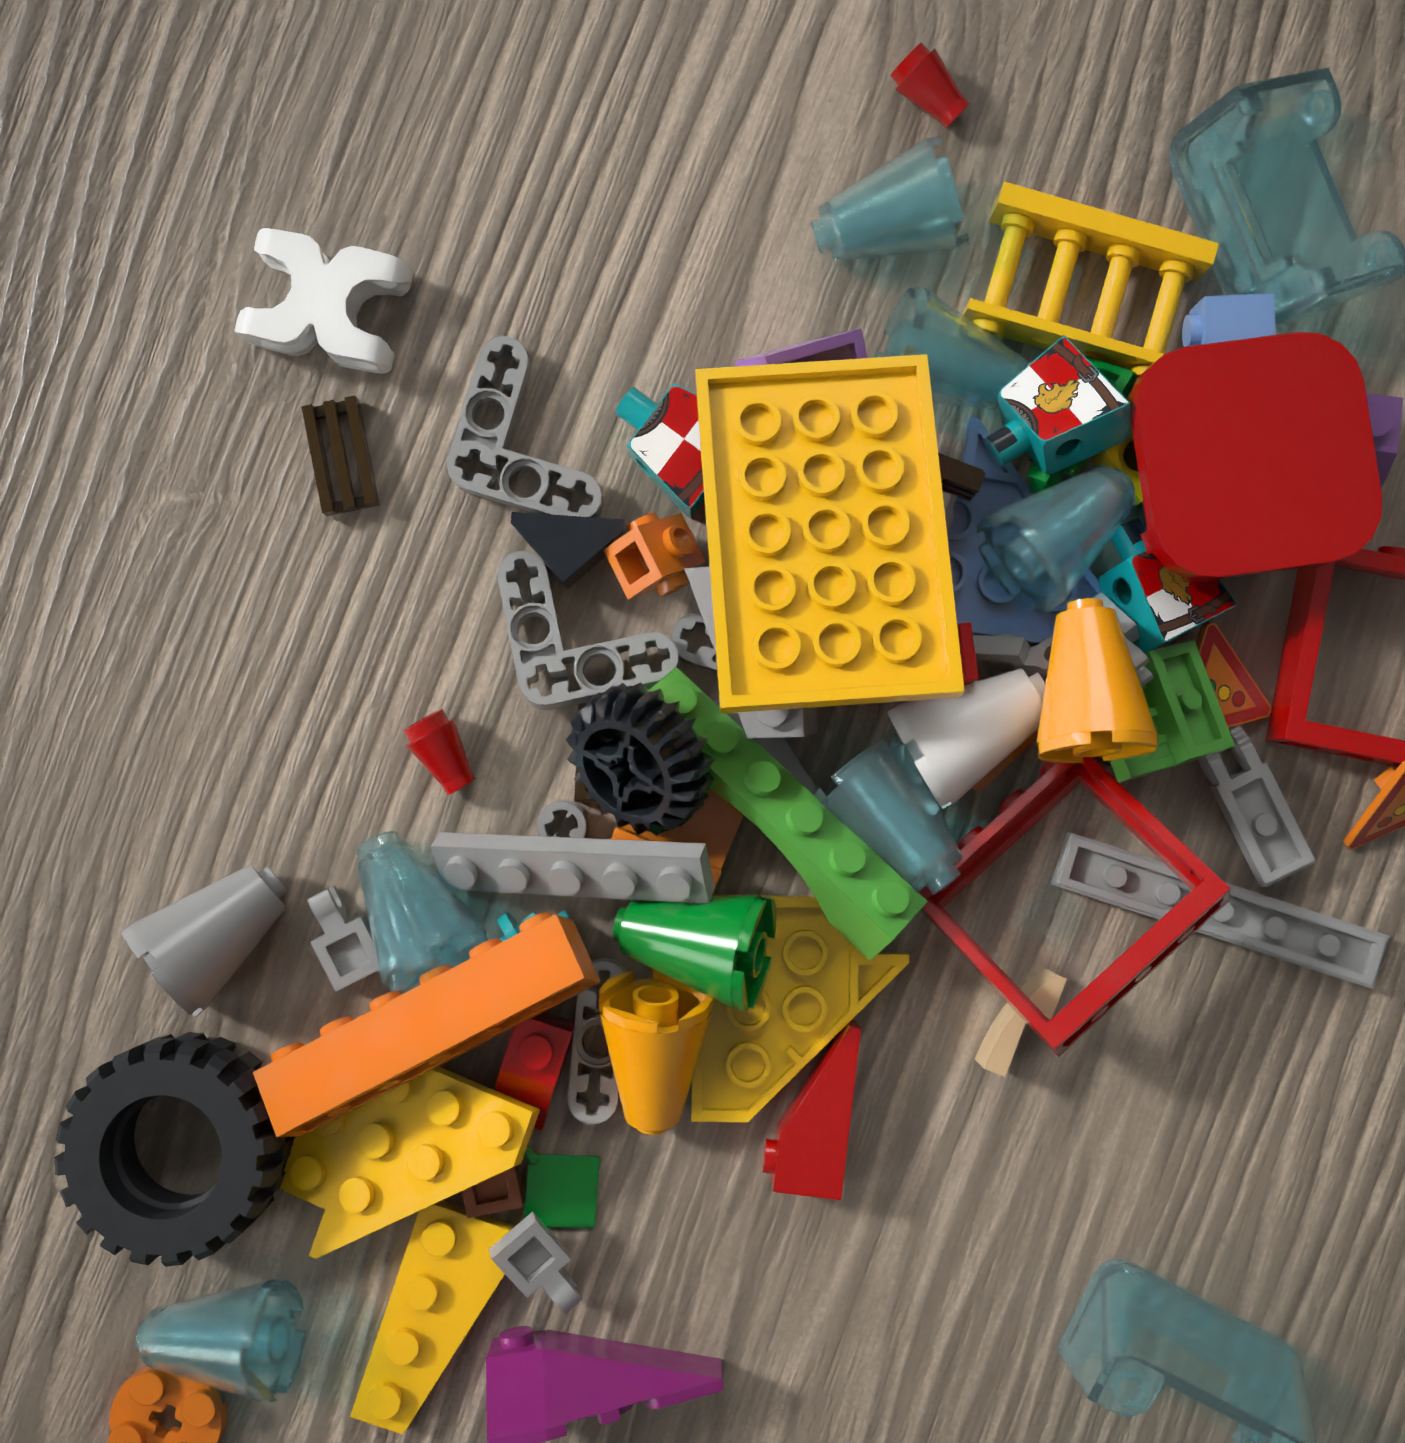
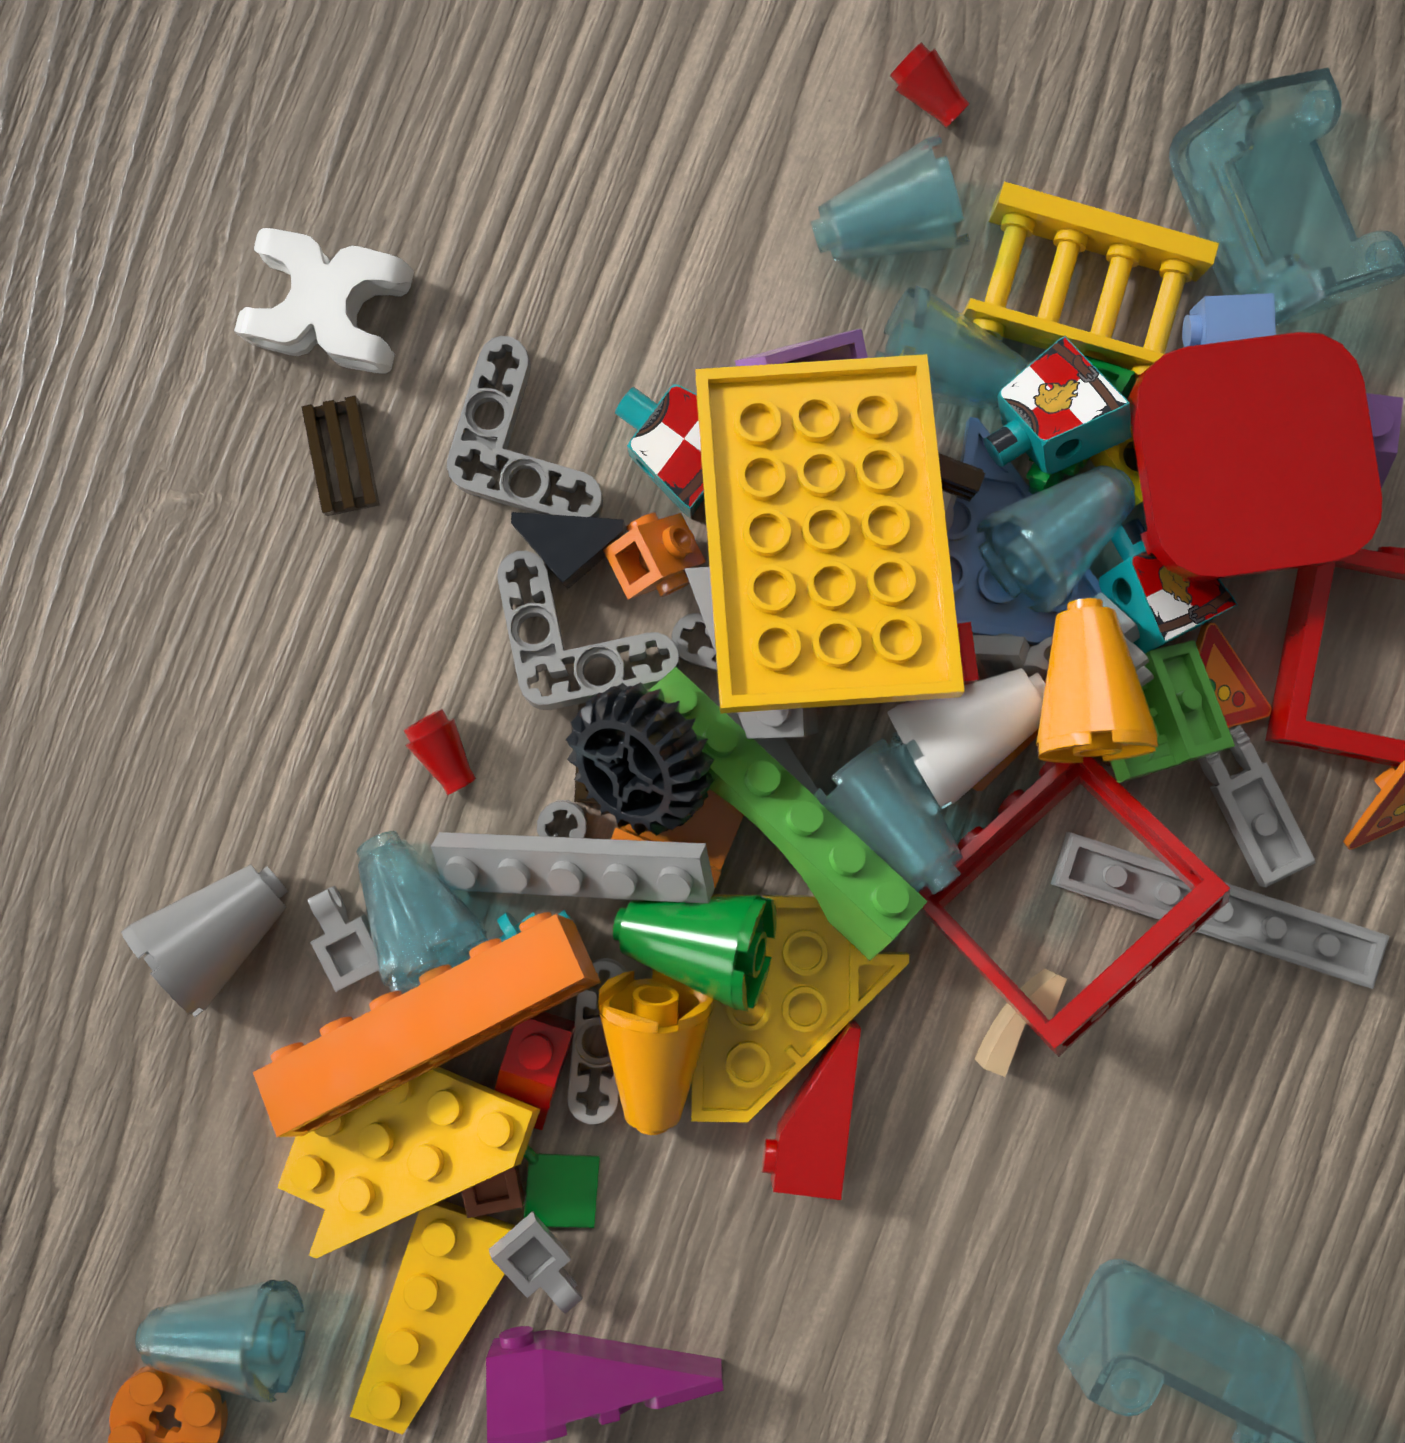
black tyre [54,1032,294,1267] -> none

